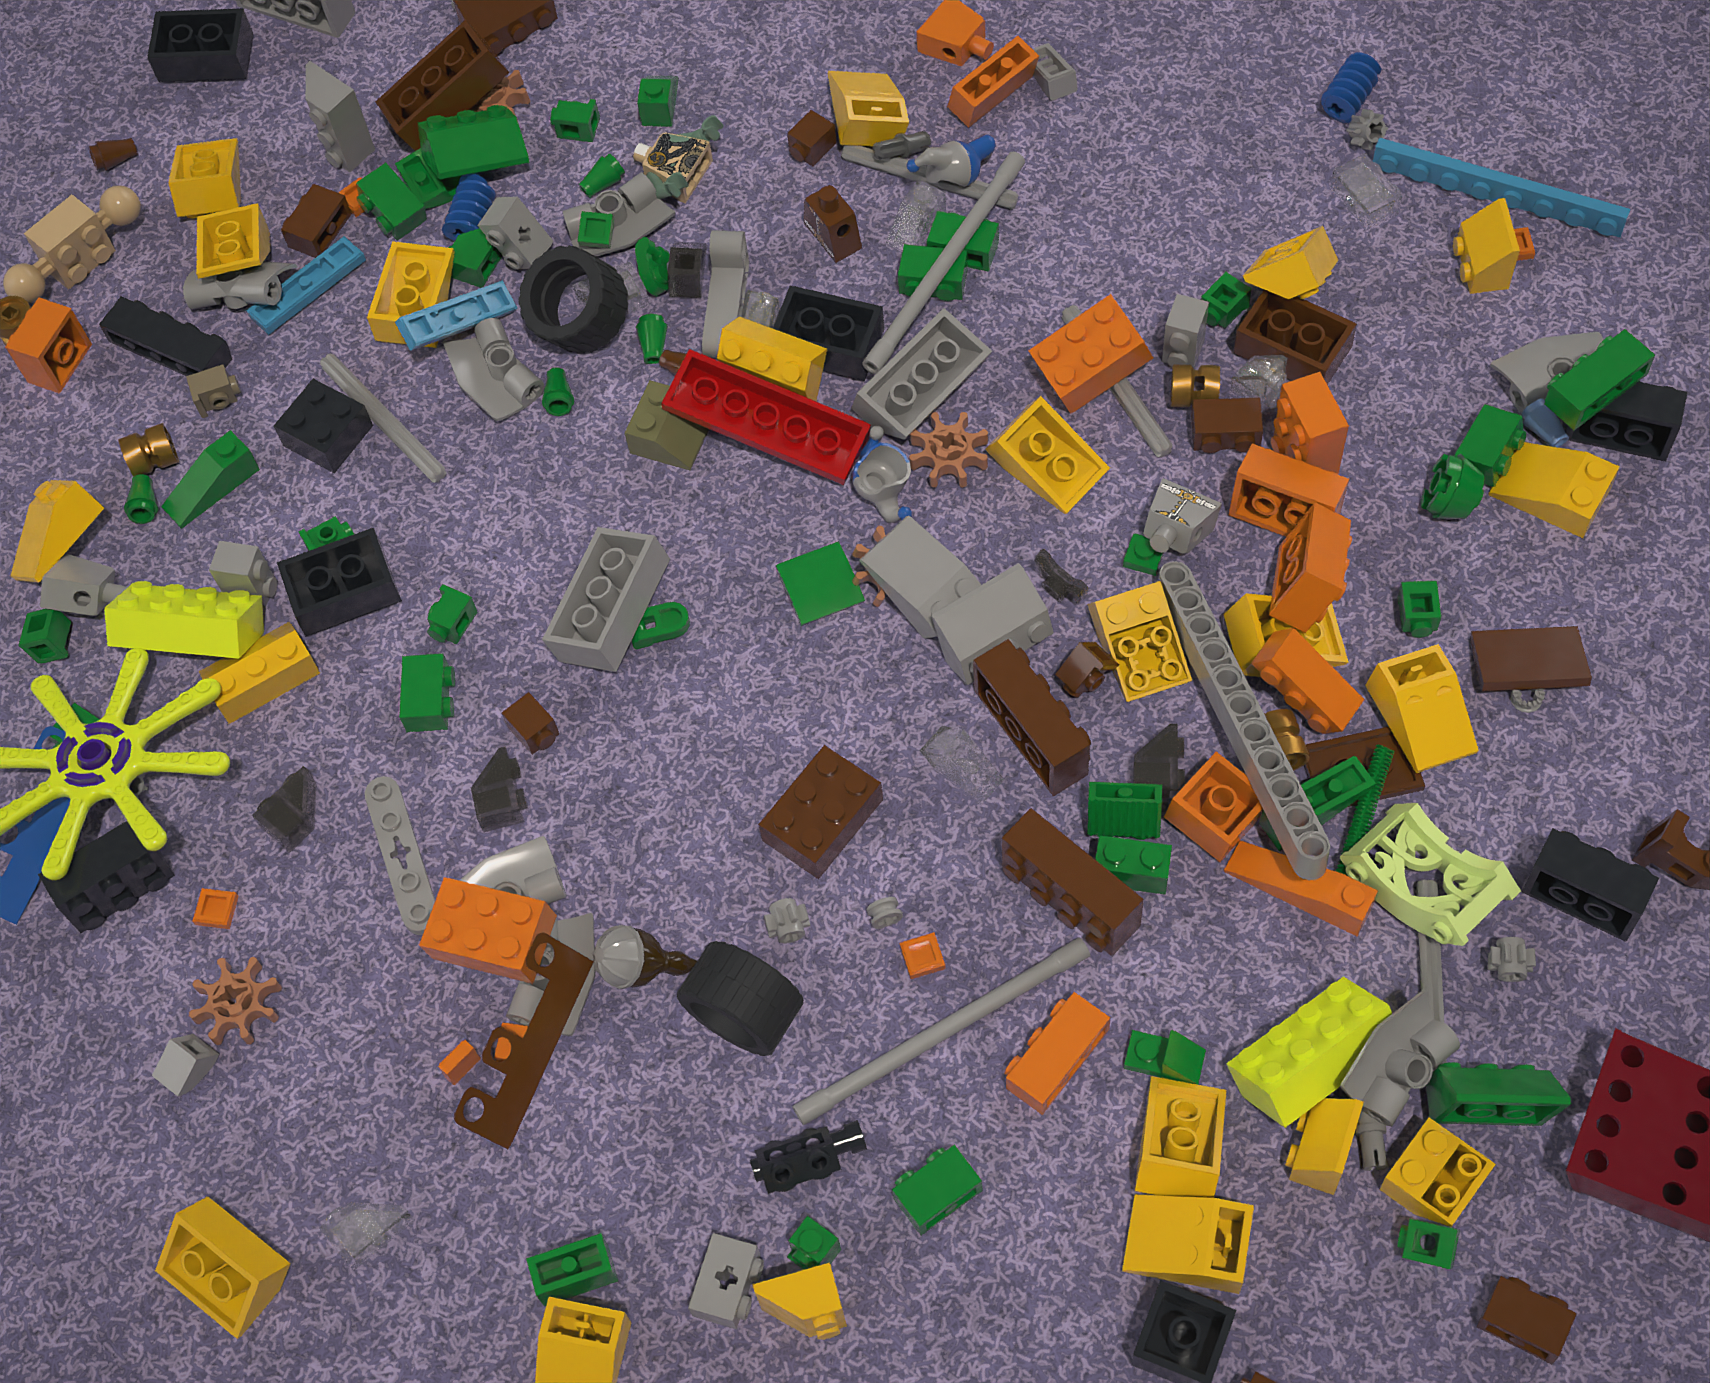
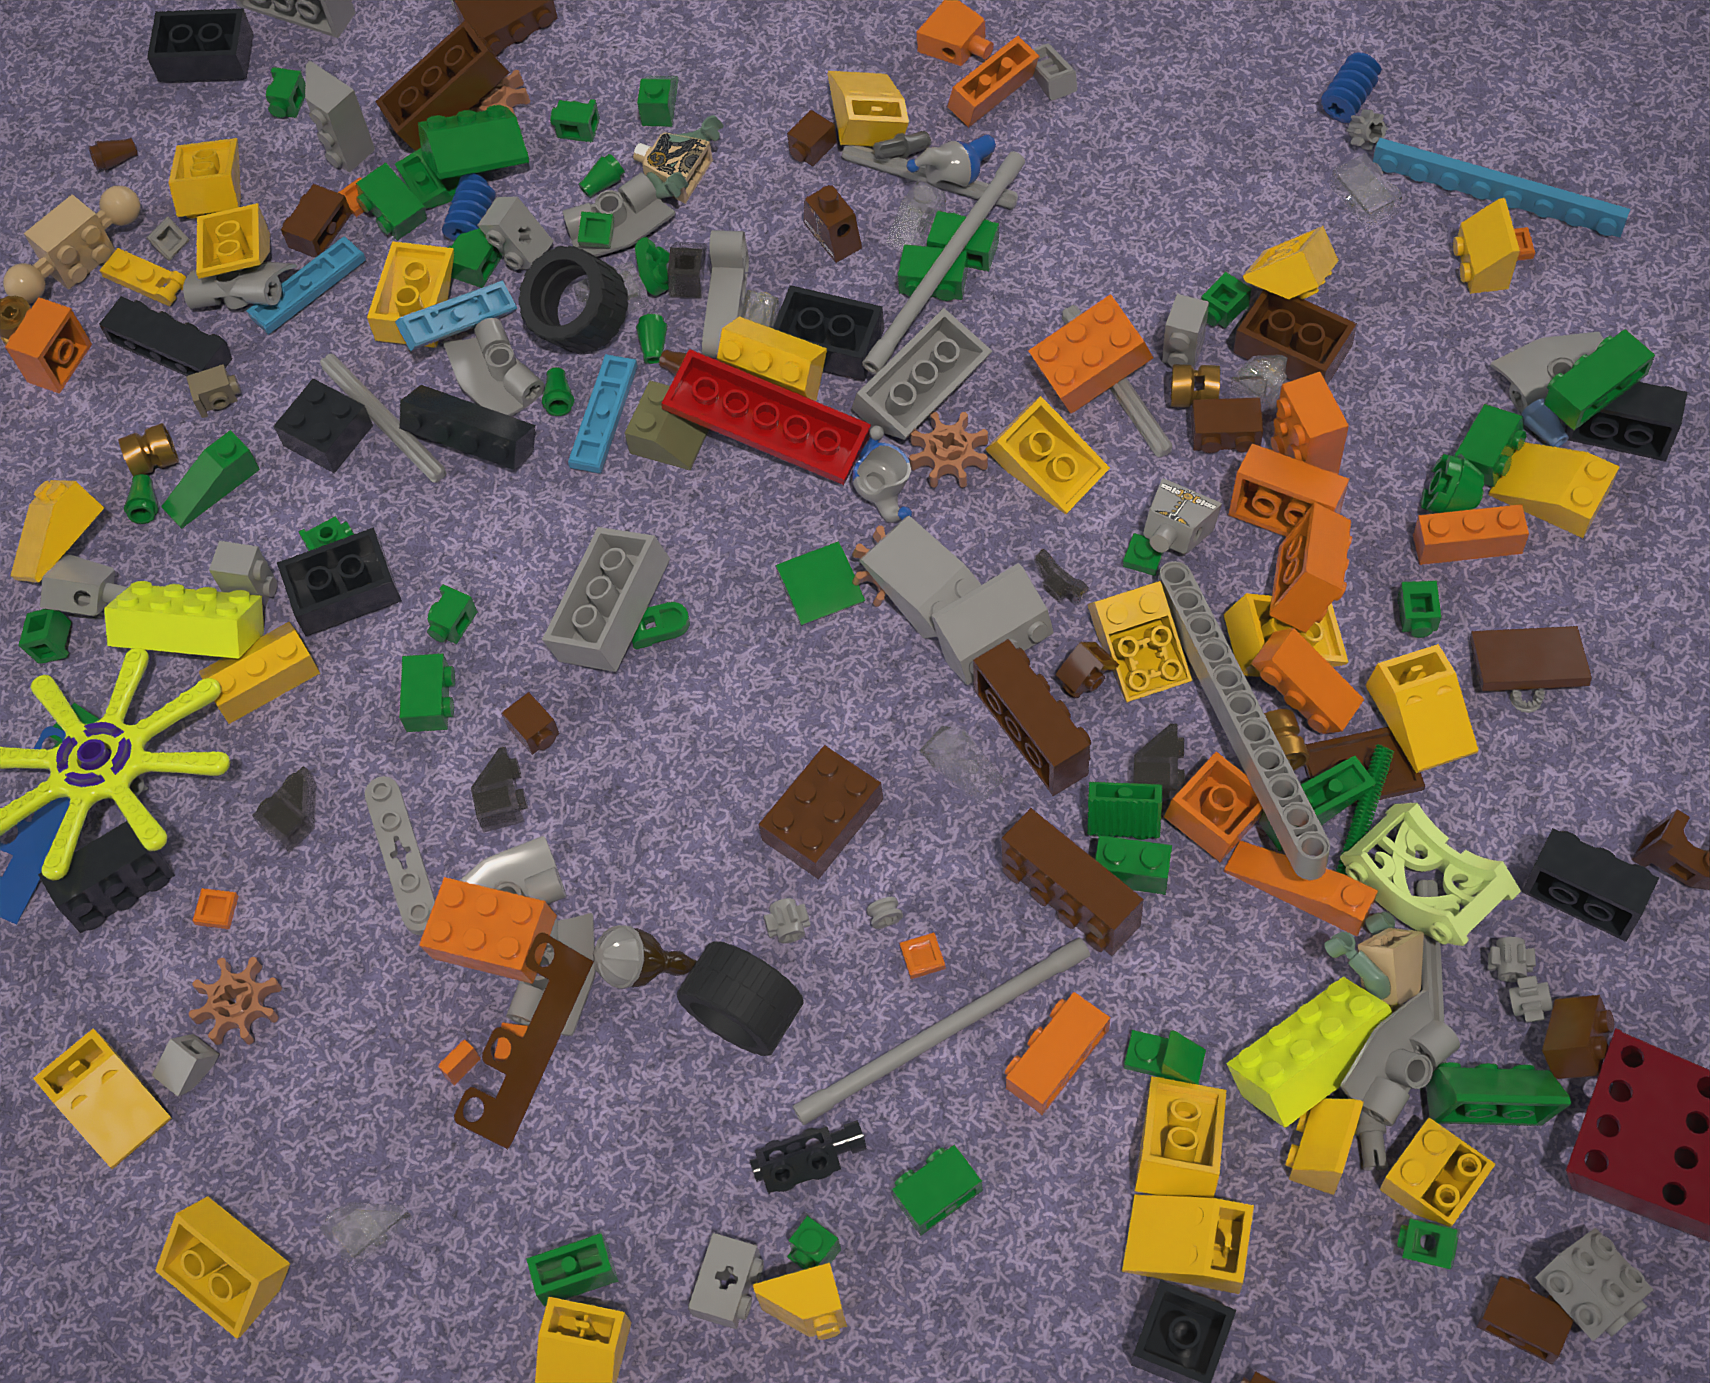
none -> yellow slope [33,1028,172,1169]
none -> yellow plate [99,248,186,307]
none -> light grey slope [146,217,190,261]
none -> green brick [266,67,306,118]
none -> black brick [399,385,536,470]
none -> dark azure plate [568,354,638,474]
none -> tan torso [1324,912,1424,1013]
none -> orange brick [1413,504,1529,565]
none -> light grey gear [1509,976,1553,1023]
none -> light grey brick [1535,1227,1654,1341]
none -> reddish brown brick [1542,995,1614,1079]

